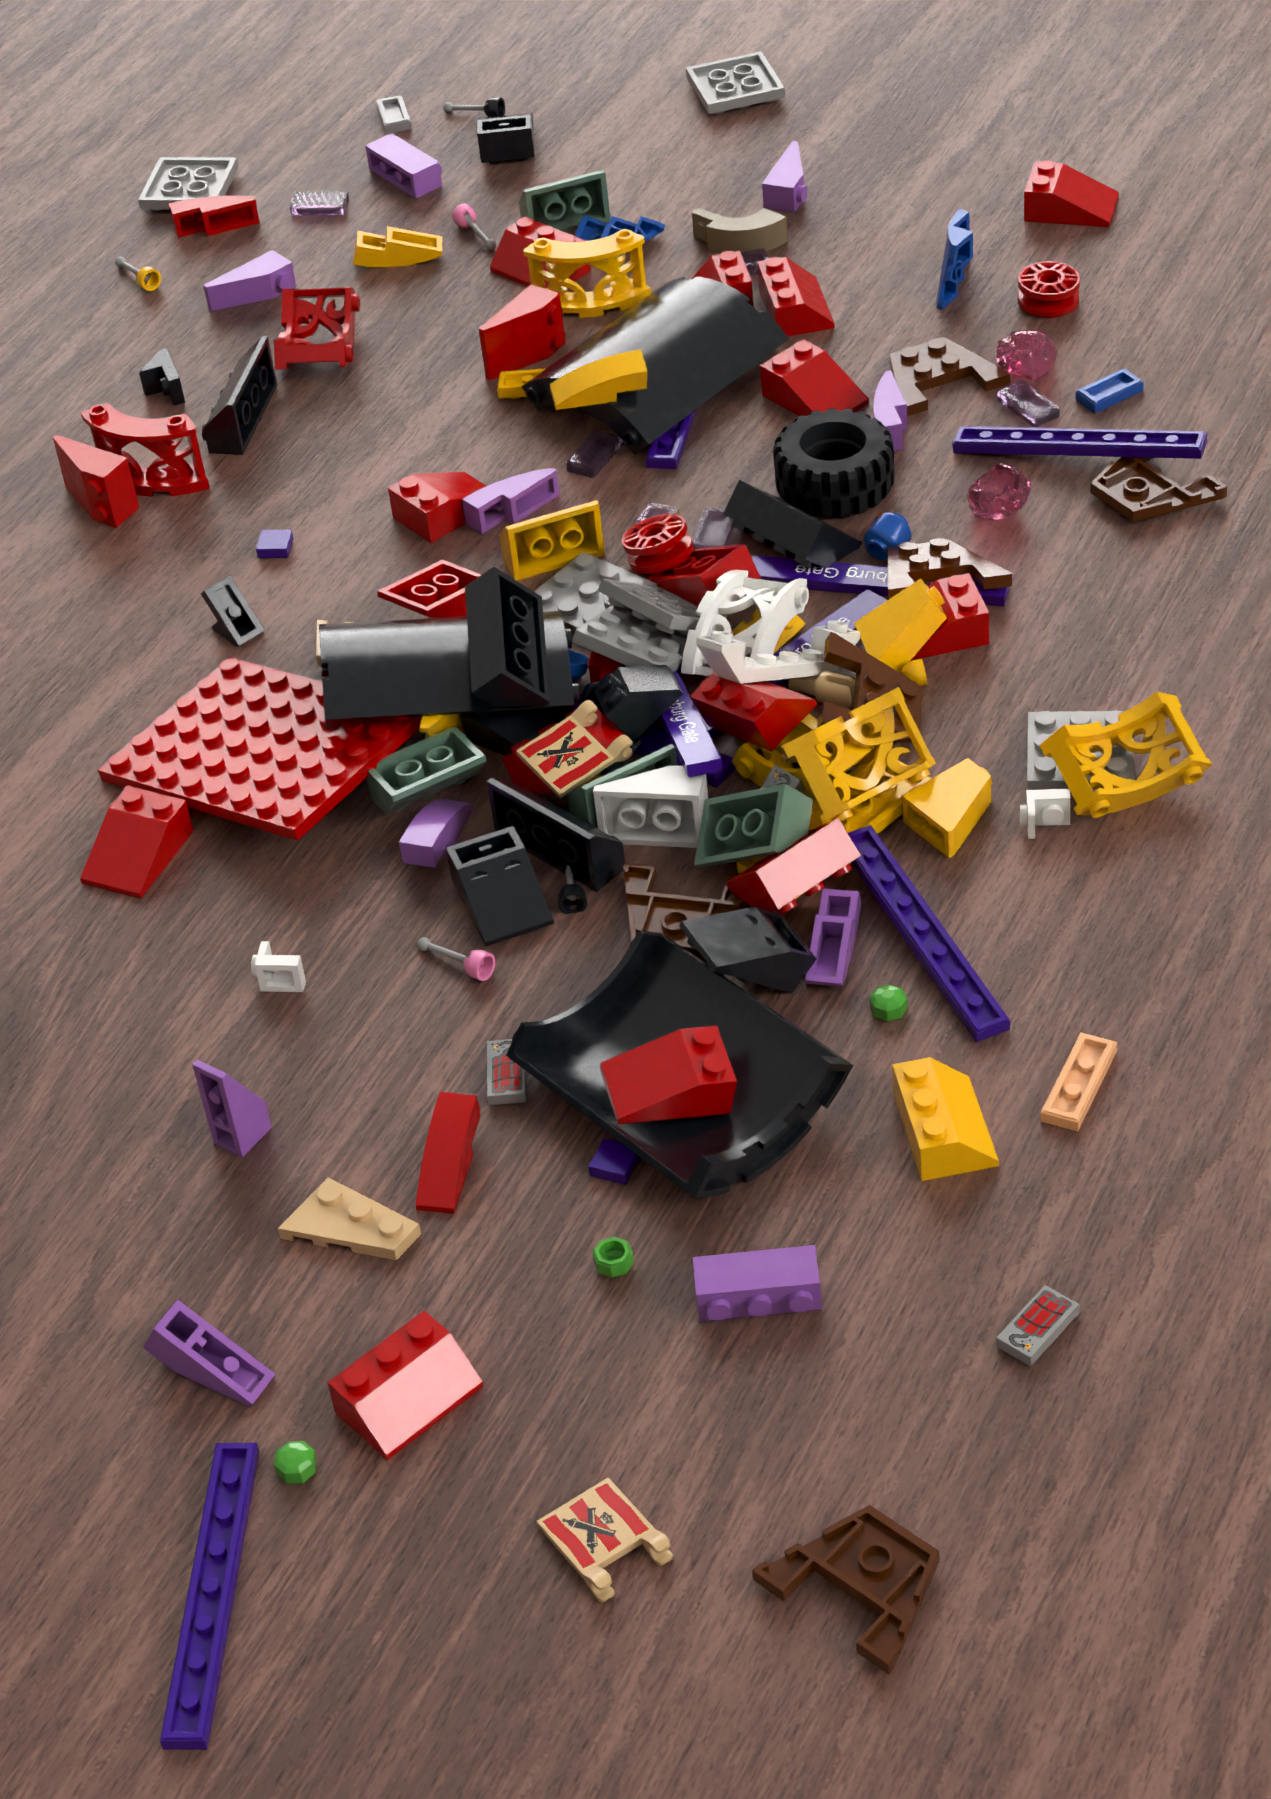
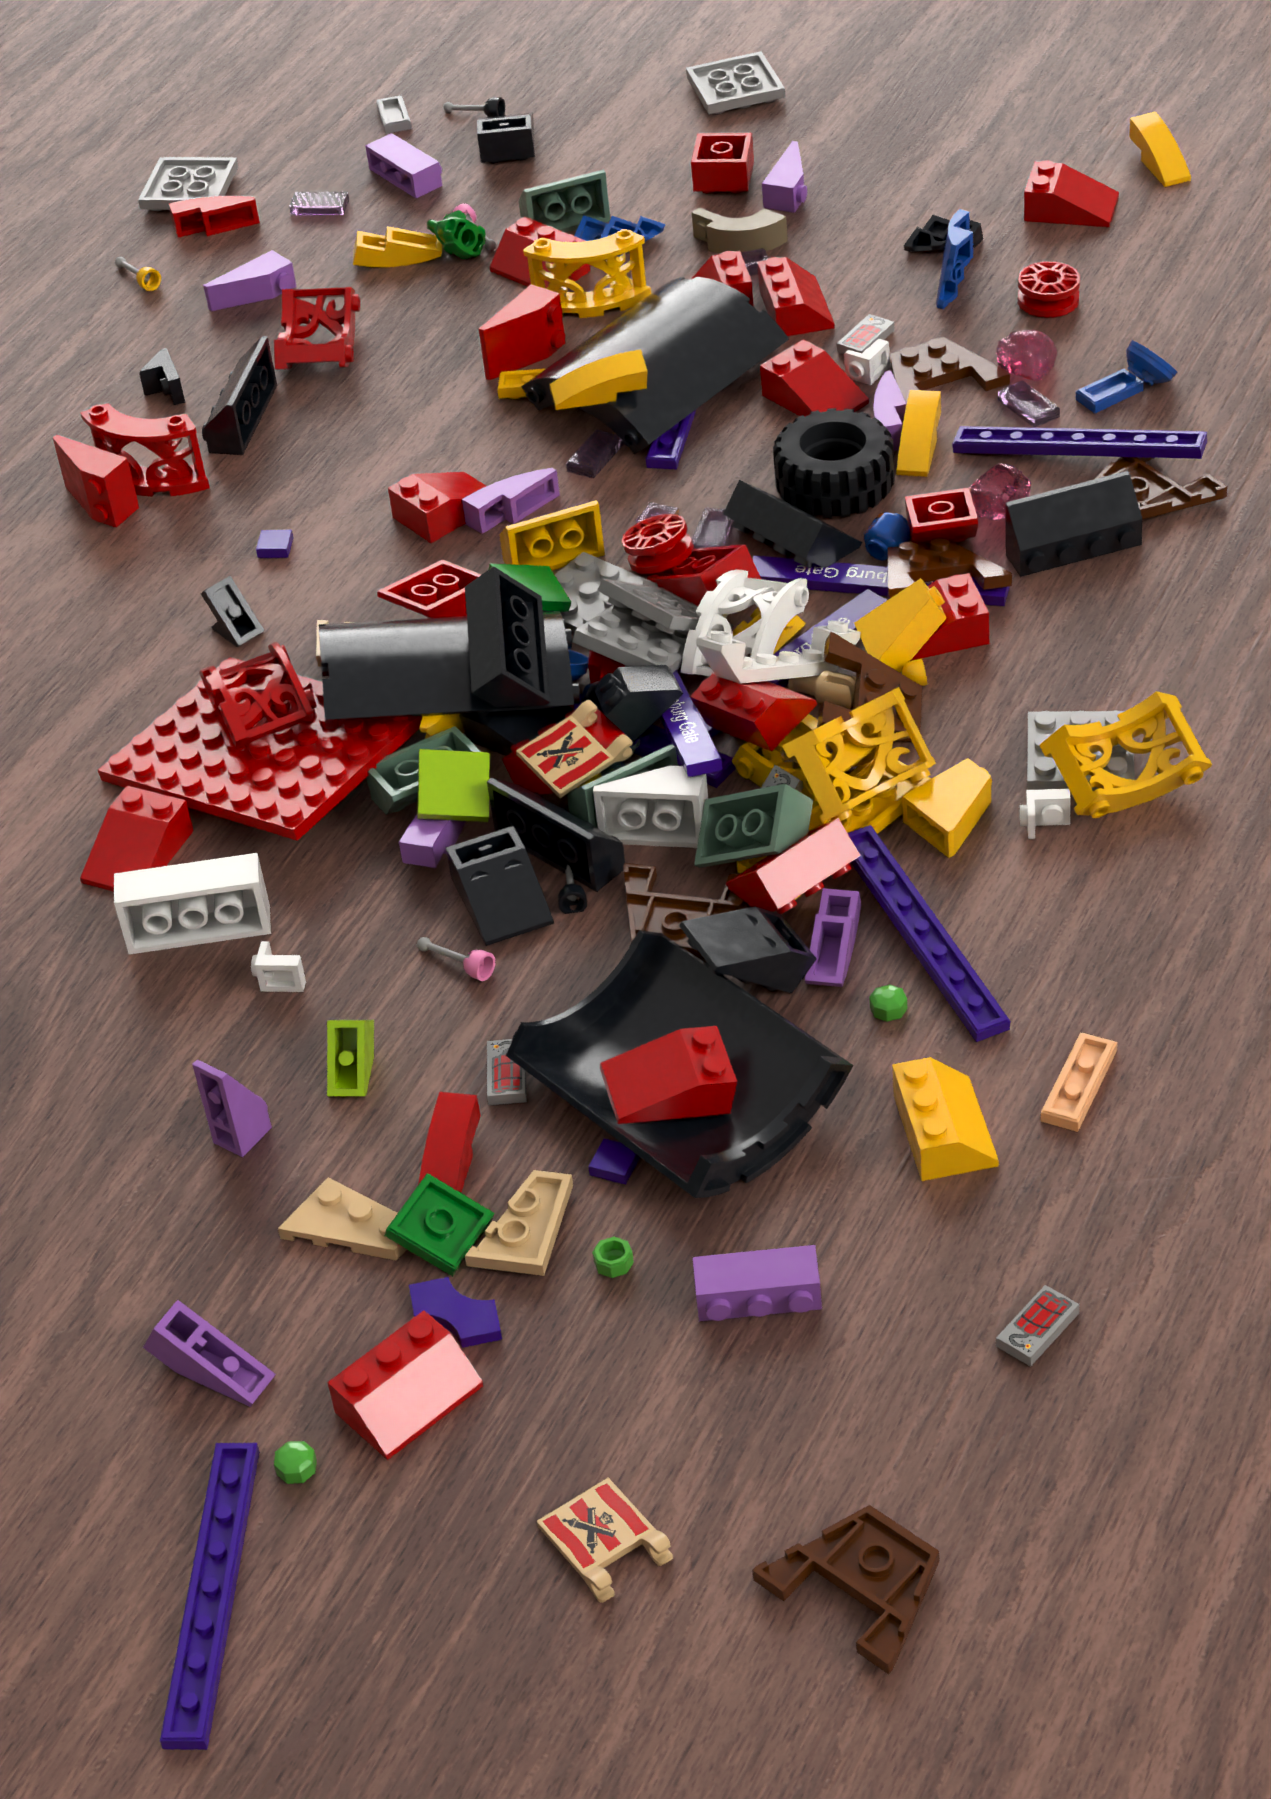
none -> white brick [114,853,271,955]
none -> red fence [199,642,317,749]
none -> lime slope [327,1019,374,1096]
none -> green tile [384,1173,495,1277]
none -> dark purple tile [409,1277,502,1348]
none -> lime tile [417,749,490,822]
none -> green piece [427,210,486,259]
none -> tan wing [465,1170,573,1276]
none -> green tile [488,563,571,612]
none -> red brick [691,133,754,193]
none -> tile [837,314,894,354]
none -> white bracket [844,339,890,385]
none -> yellow slope [896,390,941,477]
none -> black slope [904,215,983,251]
none -> red slope [905,488,978,544]
none -> black slope [1005,471,1142,577]
none -> blue piece [1126,340,1177,386]
none -> yellow slope [1130,111,1191,187]

